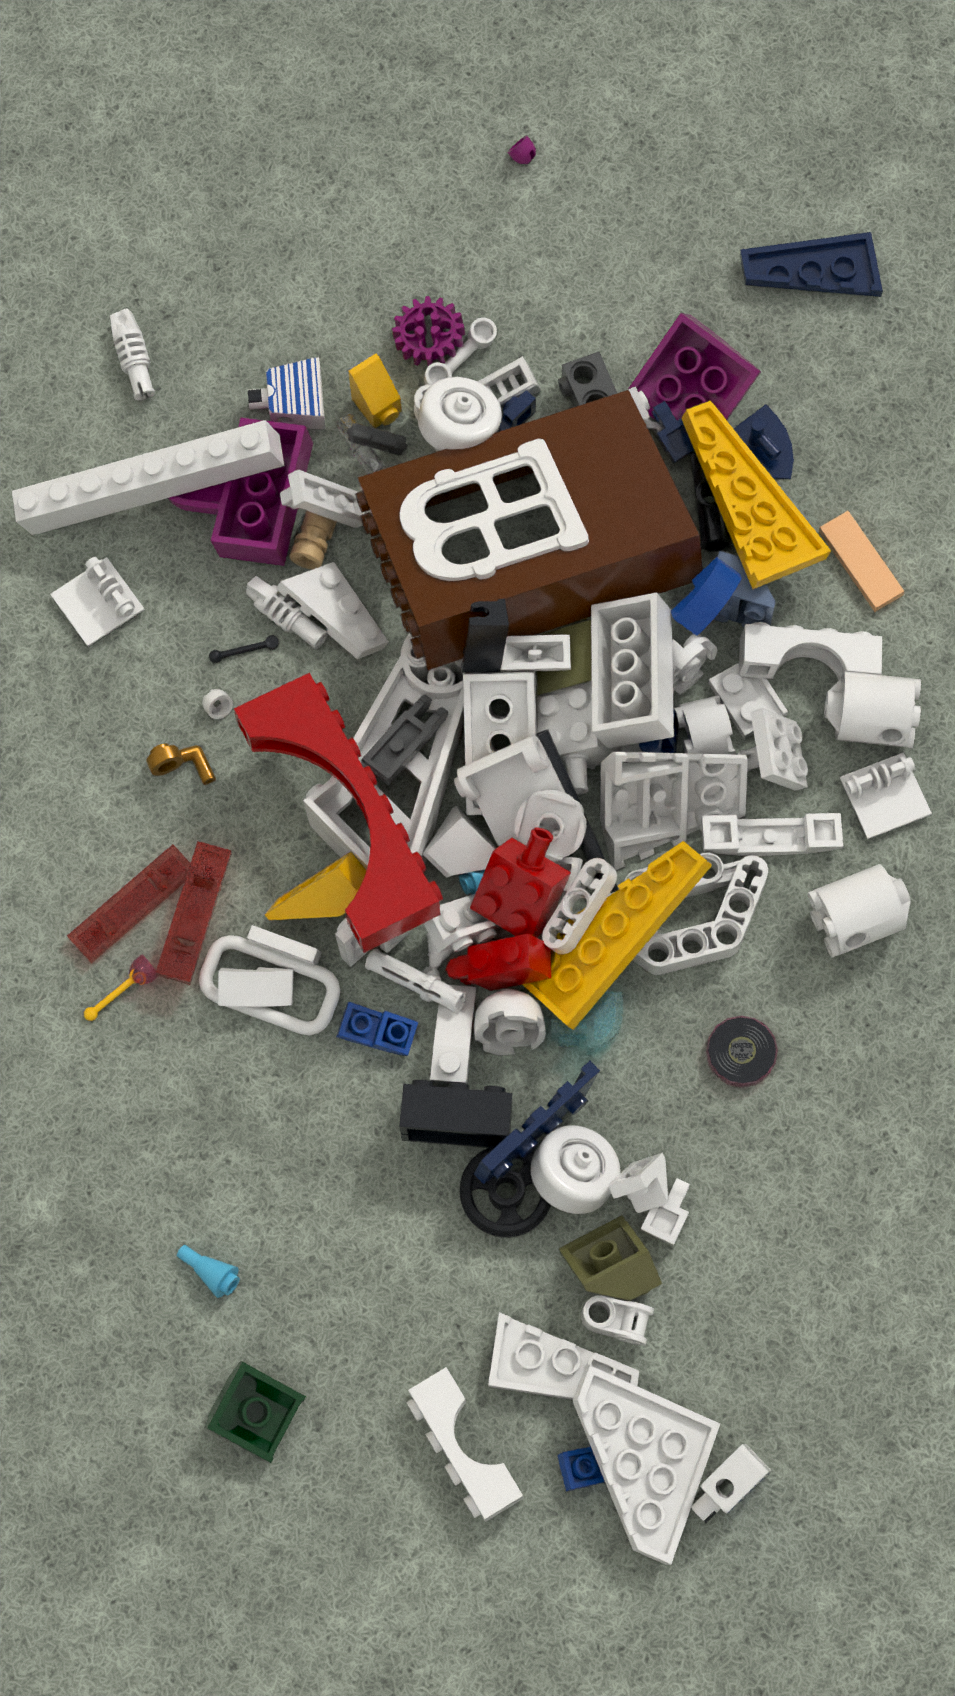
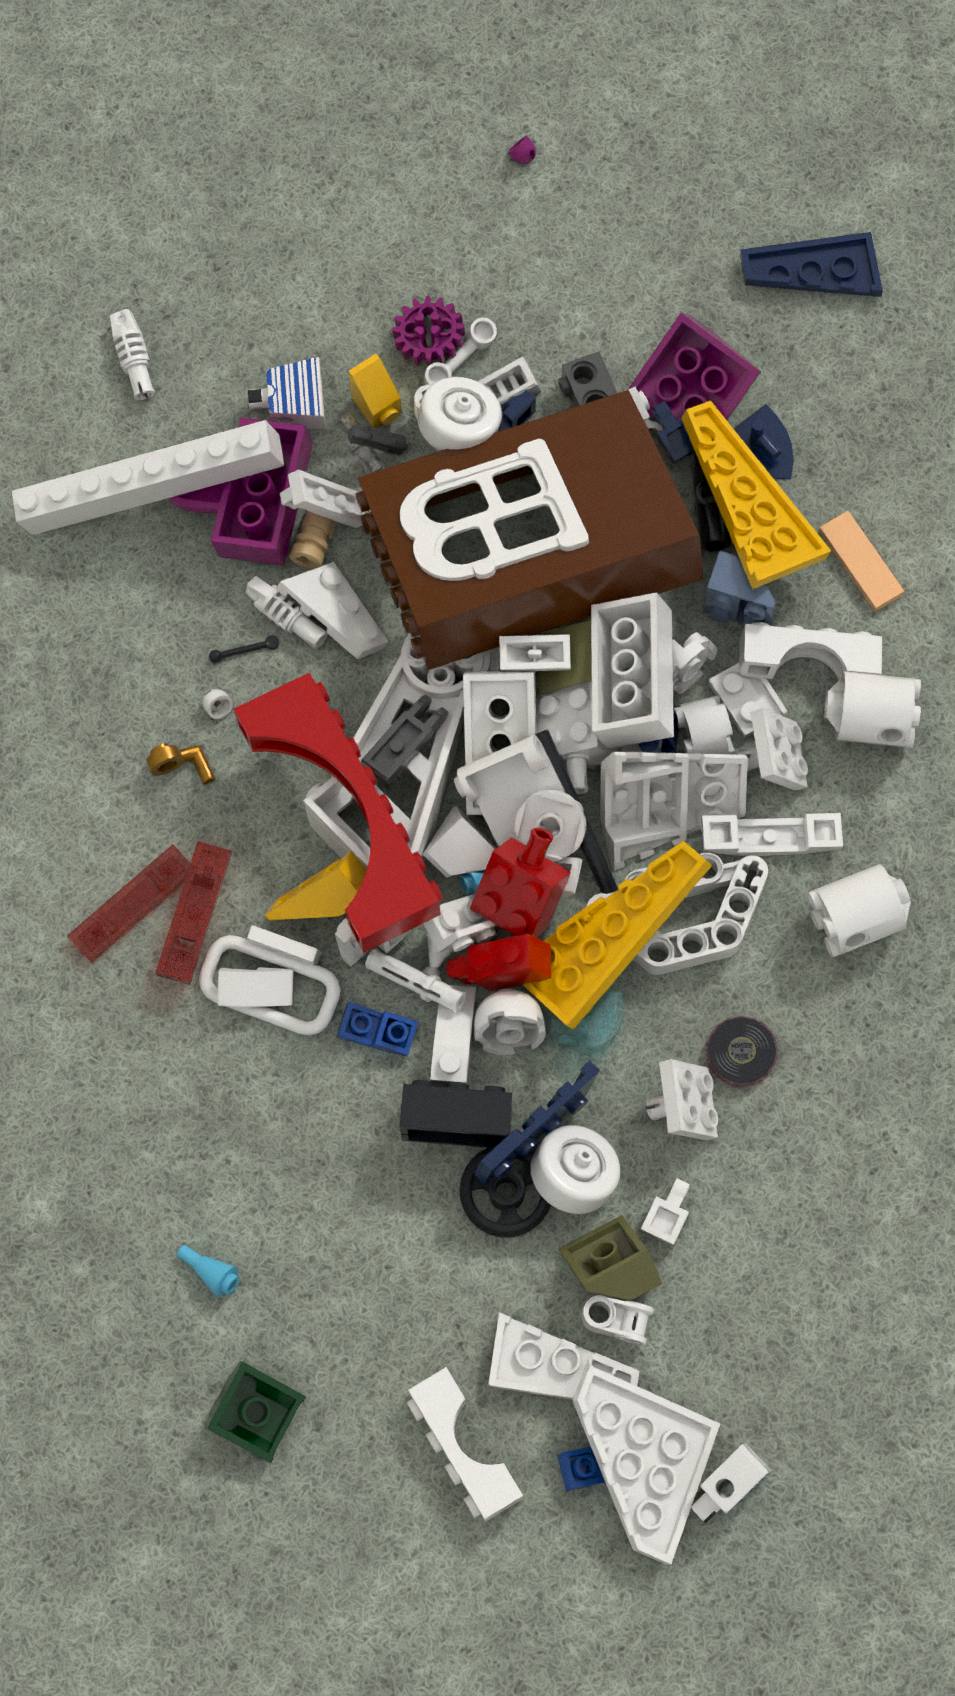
white hinge [50,557,145,647] -> none
hinge [84,954,160,1021] -> none
black hinge [461,599,509,673] -> none
white beam [542,858,617,954] -> none
white slope [608,1153,668,1213] -> none
blue slope [671,557,742,636] -> none
white hinge [840,752,932,840] -> none
none -> white plate [646,1059,718,1140]

